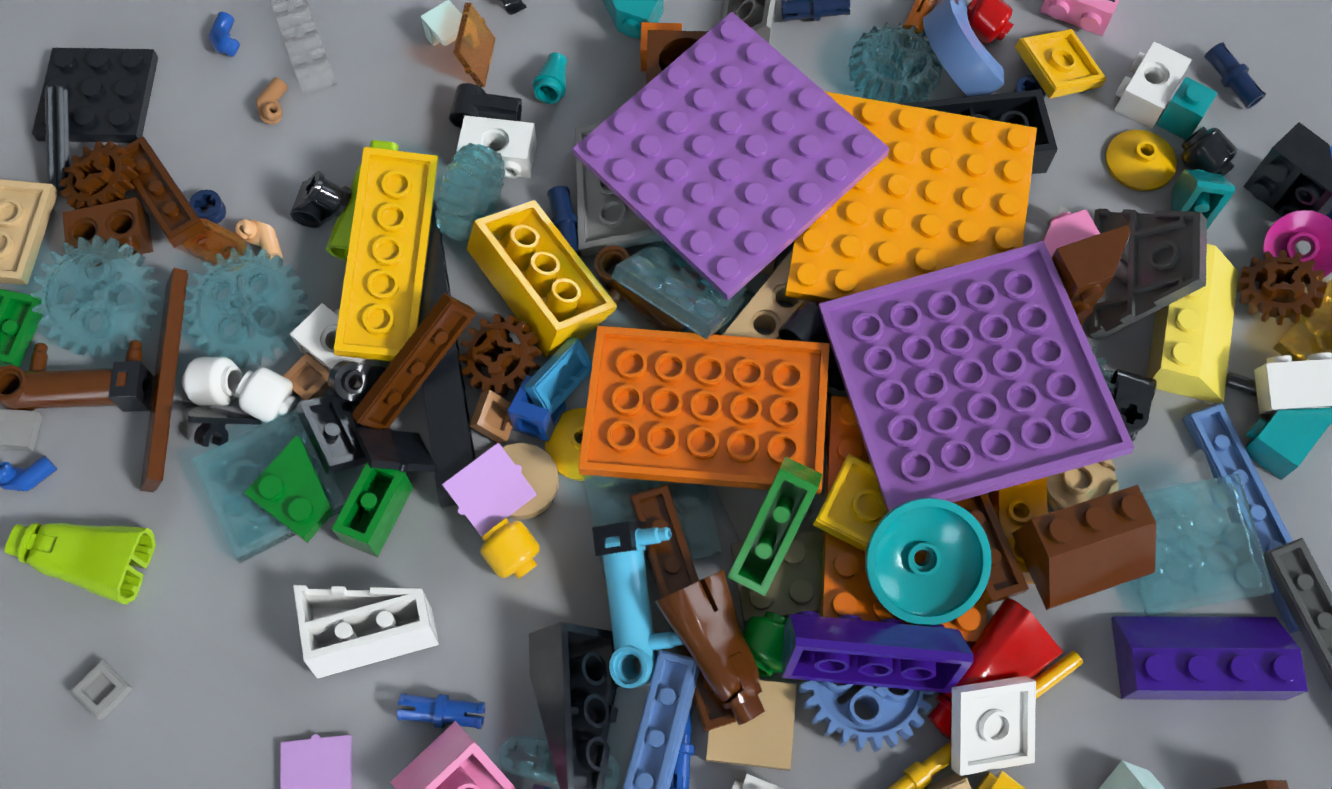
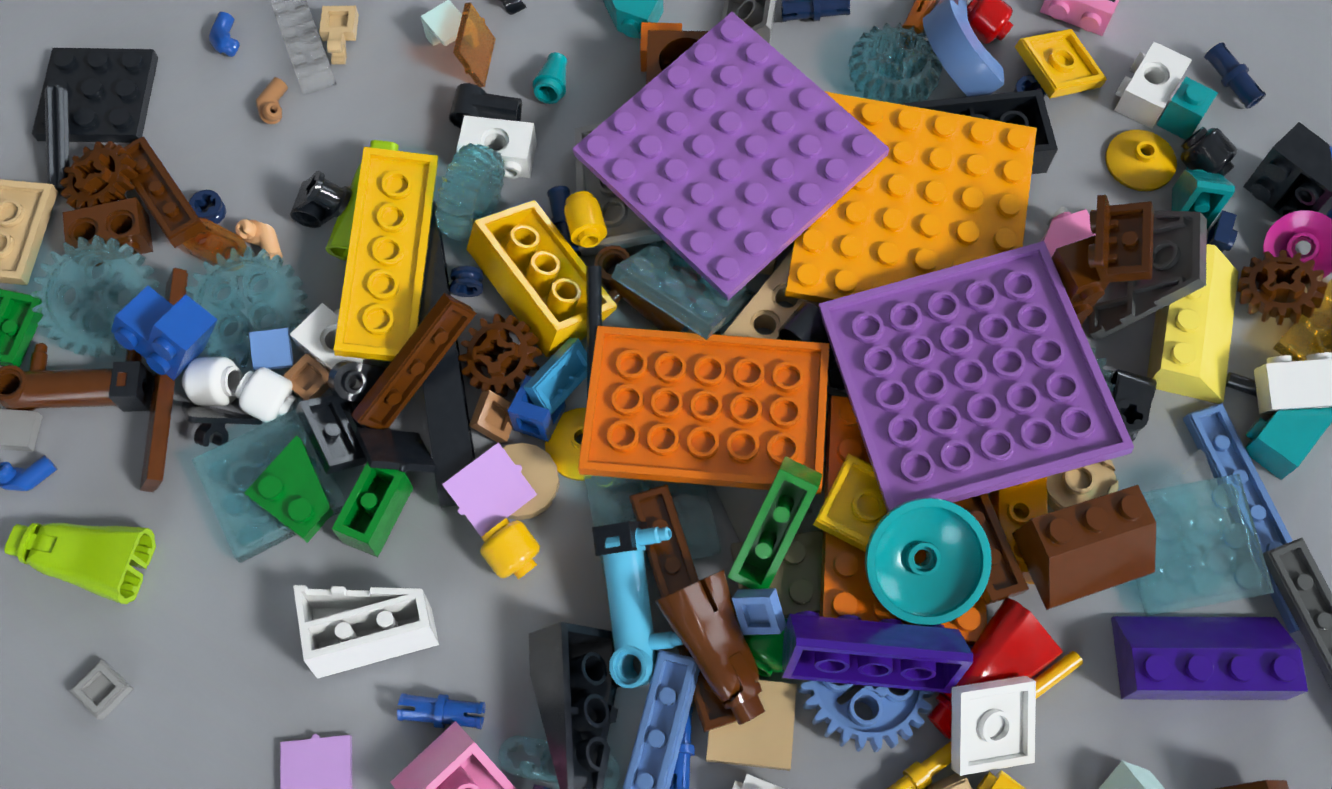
none -> blue brick [111,285,218,381]
none -> medium blue tile [249,328,294,371]
none -> tan plate [319,5,359,64]
none -> dark blue bush [450,266,484,297]
none -> yellow brick [564,191,607,248]
none -> black bar [586,266,602,399]
none -> medium blue plate [732,588,786,635]
none -> reddish brown bracket [1088,194,1154,283]
none -> dark blue plate [1207,210,1238,252]

